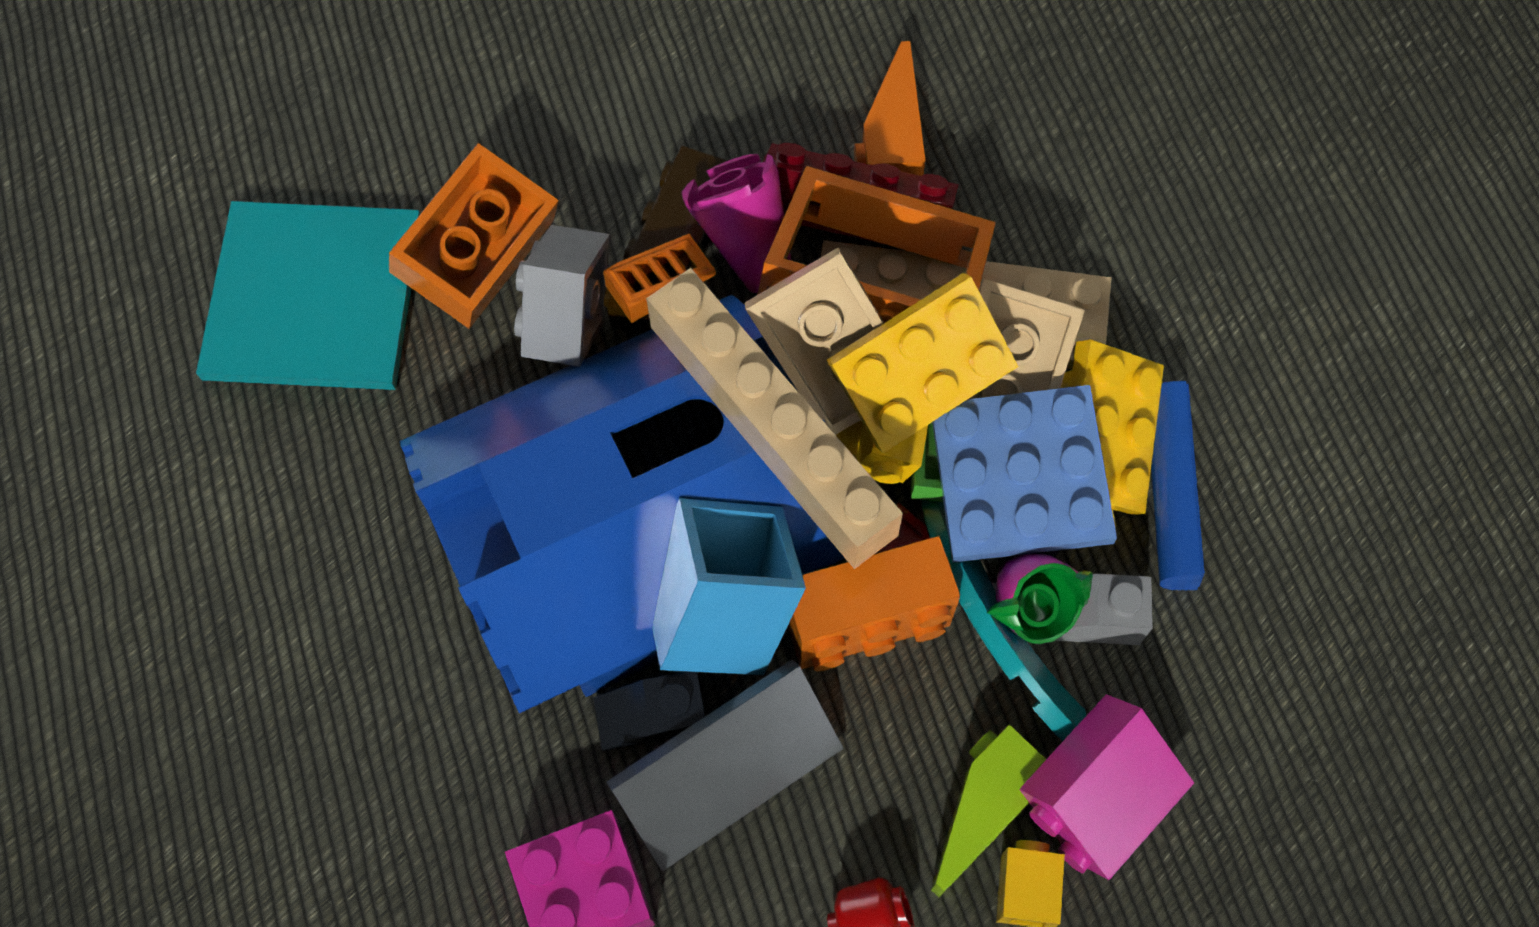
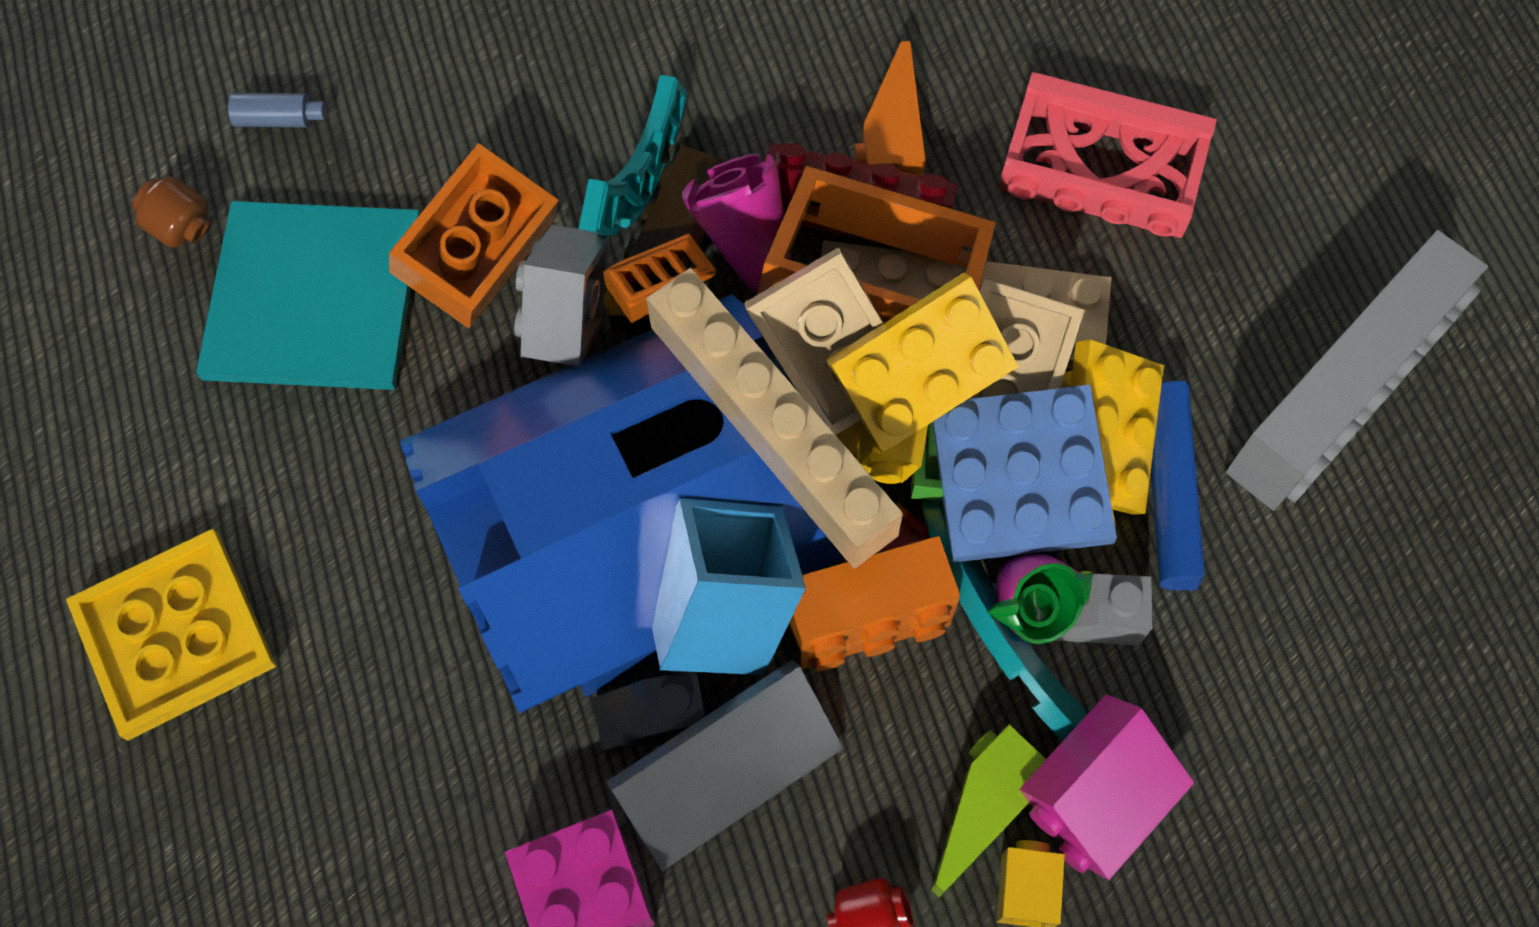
none -> yellow plate [66,529,277,741]
none -> dark orange head [132,176,210,248]
none -> sand blue cylinder [228,93,327,128]
none -> teal tile [579,75,688,236]
none -> coral fence [999,72,1217,238]
none -> light grey brick [1225,229,1488,511]

